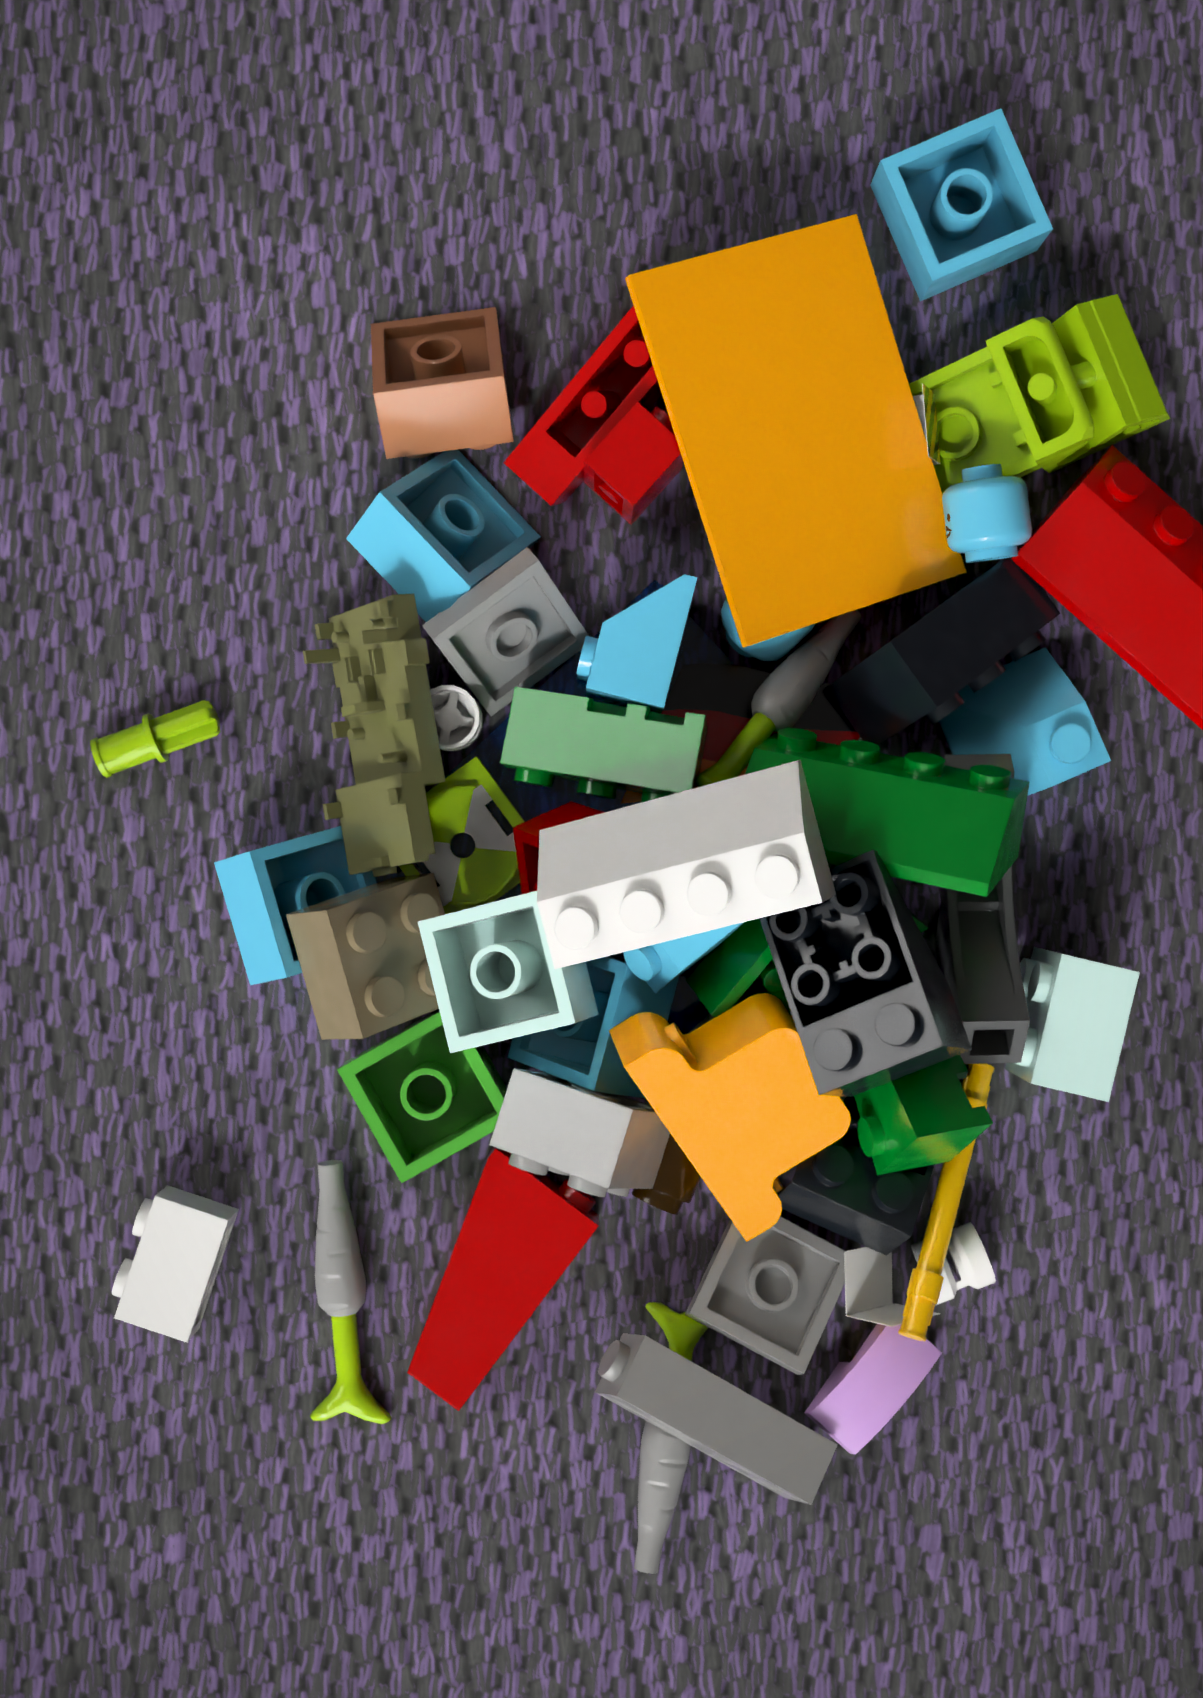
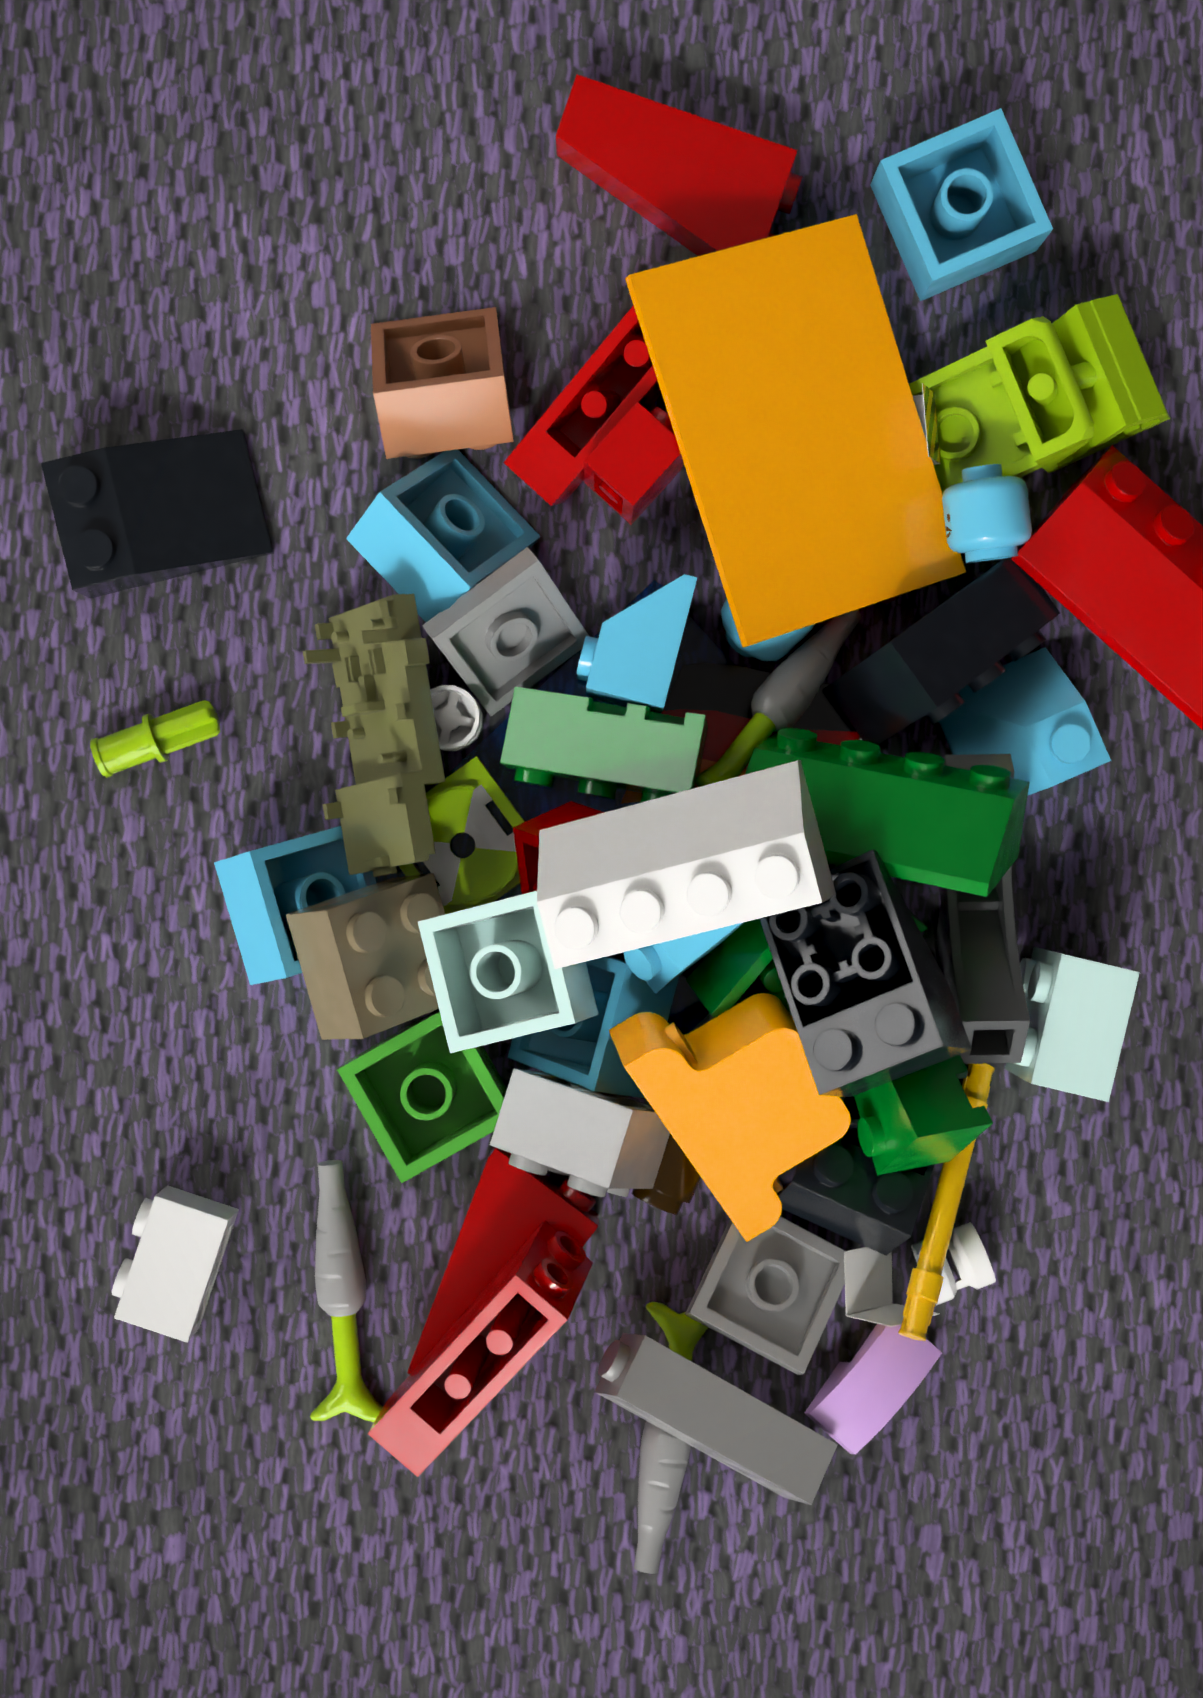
none -> black slope [41,429,274,598]
none -> red slope [367,1220,593,1477]
none -> red slope [556,74,803,256]

